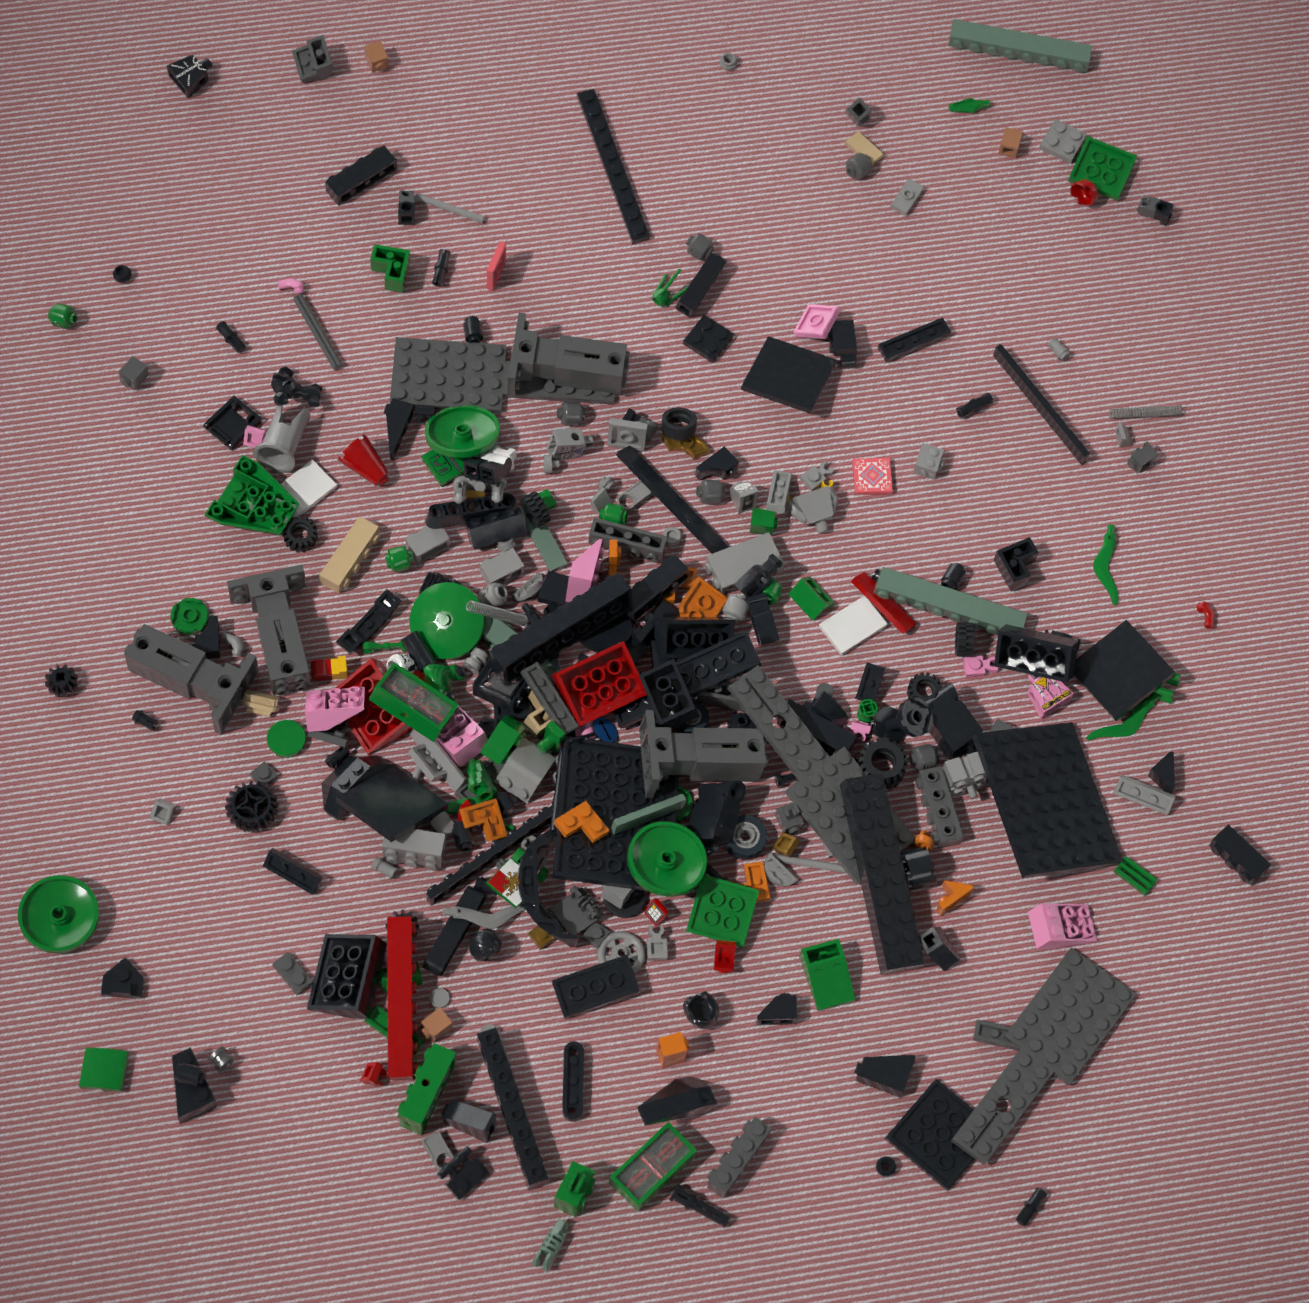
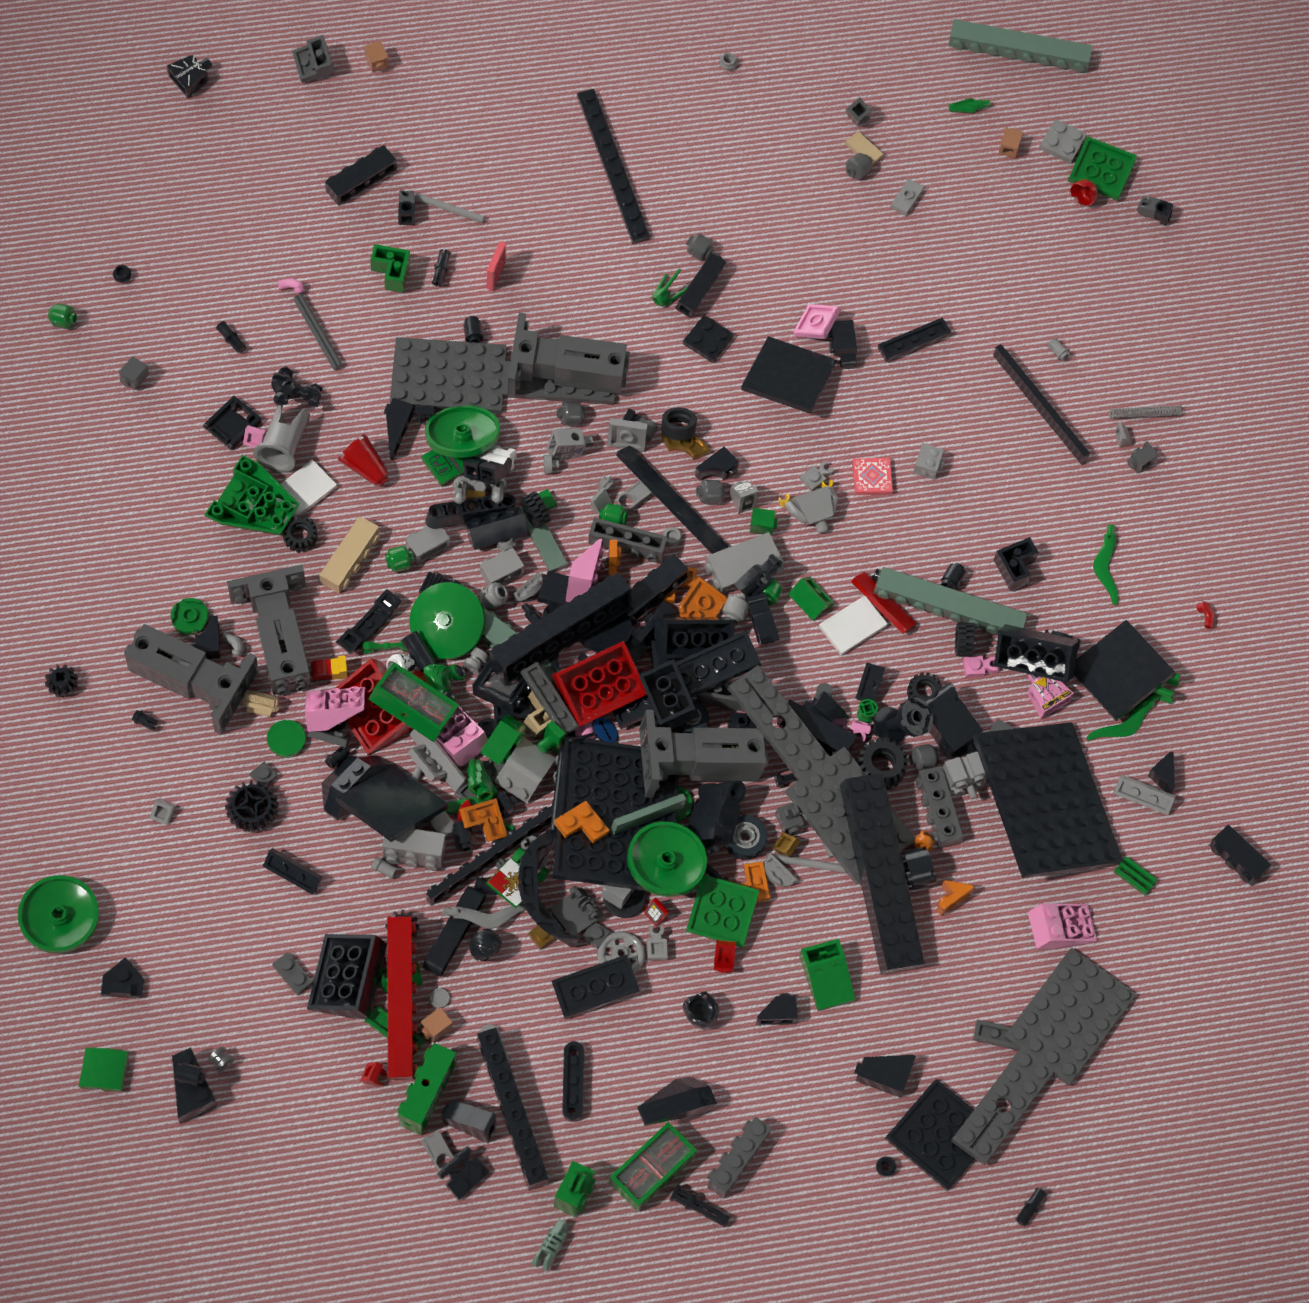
light grey piece [466,601,528,626] -> none
orange brick [656,1032,690,1068] -> none
light grey tile [766,470,792,513] -> none
black slope [919,927,961,971] -> none
black pin [956,392,993,419] -> none

